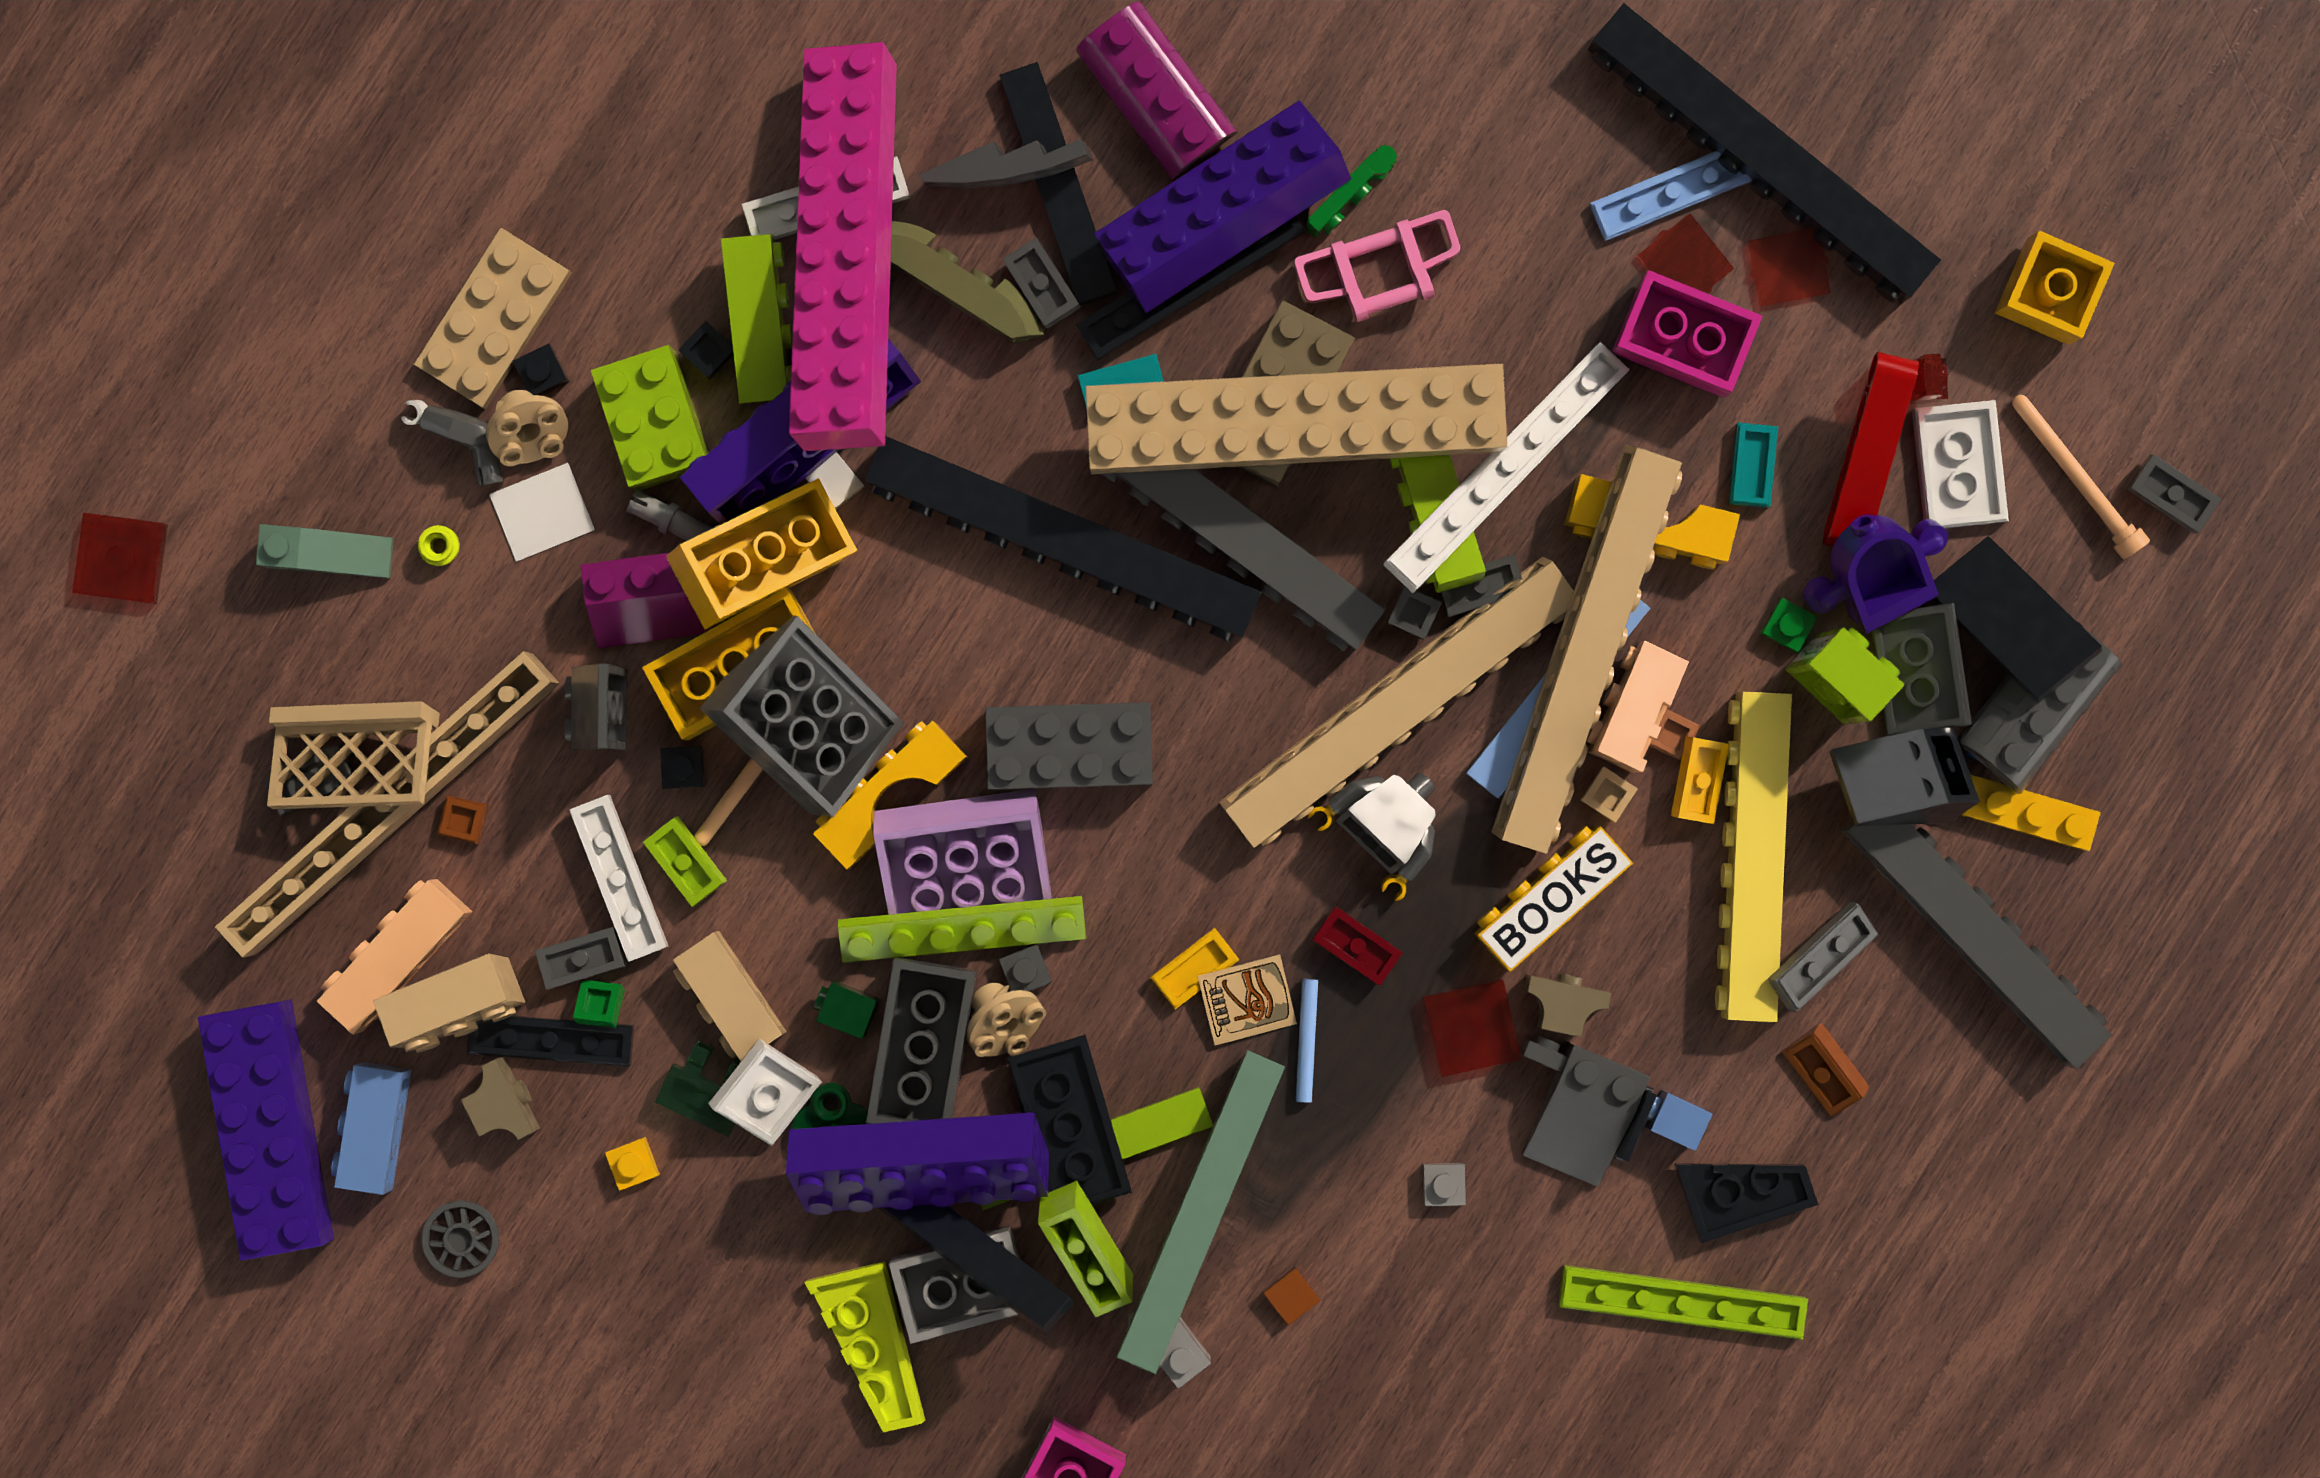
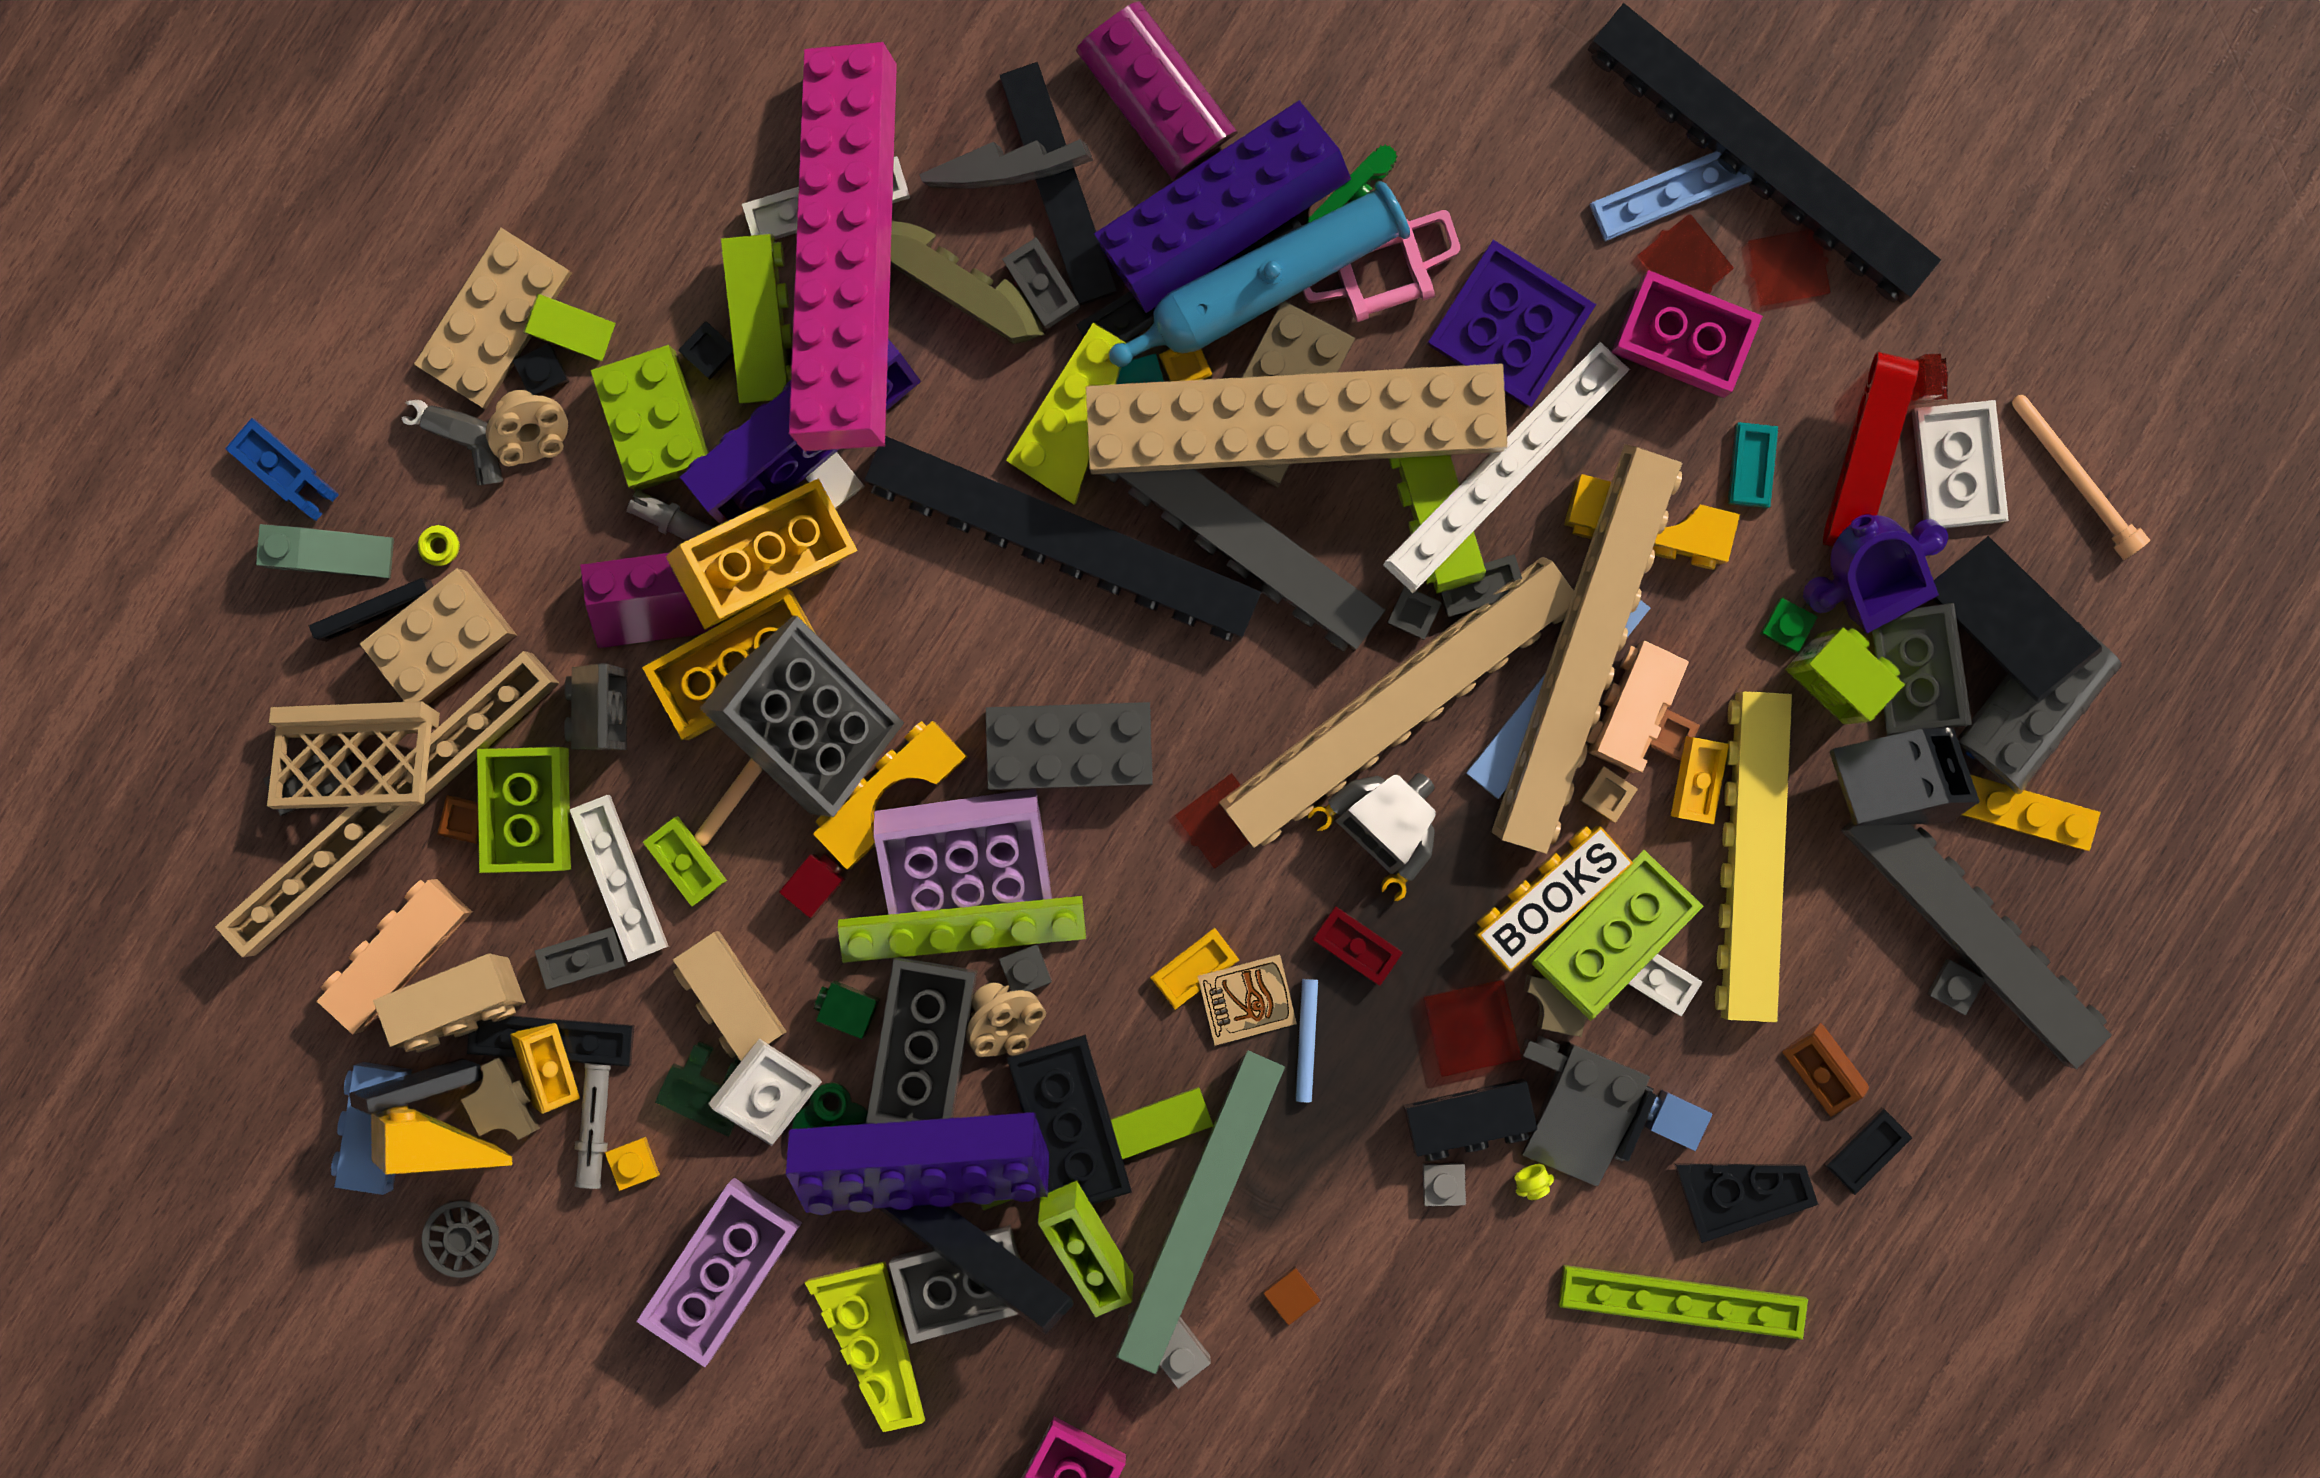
clear red tile [72,512,168,604] -> none
dark purple brick [198,999,334,1261] -> none
white sticker [489,463,595,562] -> none
green plate [573,980,625,1028] -> none
black plate [660,746,705,789] -> none
dark grey tile [1768,902,1879,1012] -> none
yellow brick [1995,231,2115,345] -> none
dark grey plate [2126,454,2221,534] -> none
none -> blue hinge [225,418,339,521]
none -> black tile [308,578,433,642]
none -> black tile [349,1058,482,1115]
none -> tan brick [360,568,517,705]
none -> yellow slope [371,1104,512,1174]
none -> lime brick [477,747,571,873]
none -> yellow slope [510,1023,580,1114]
none -> lime tile [523,294,616,362]
none -> light grey pin [574,1063,611,1189]
none -> lavender brick [636,1178,802,1367]
none -> dark red brick [779,853,846,918]
none -> neon yellow wing [1006,323,1125,505]
none -> dark azure piece [1109,181,1410,367]
none -> yellow tile [1159,349,1213,381]
none -> clear red piece [1175,773,1249,869]
none -> black brick [1404,1079,1538,1161]
none -> dark purple plate [1427,239,1596,409]
none -> neon yellow plate [1514,1164,1554,1200]
none -> lime tile [1532,850,1704,1021]
none -> white plate [1628,954,1702,1016]
none -> black tile [1823,1107,1913,1195]
none -> dark grey plate [1926,959,1985,1015]

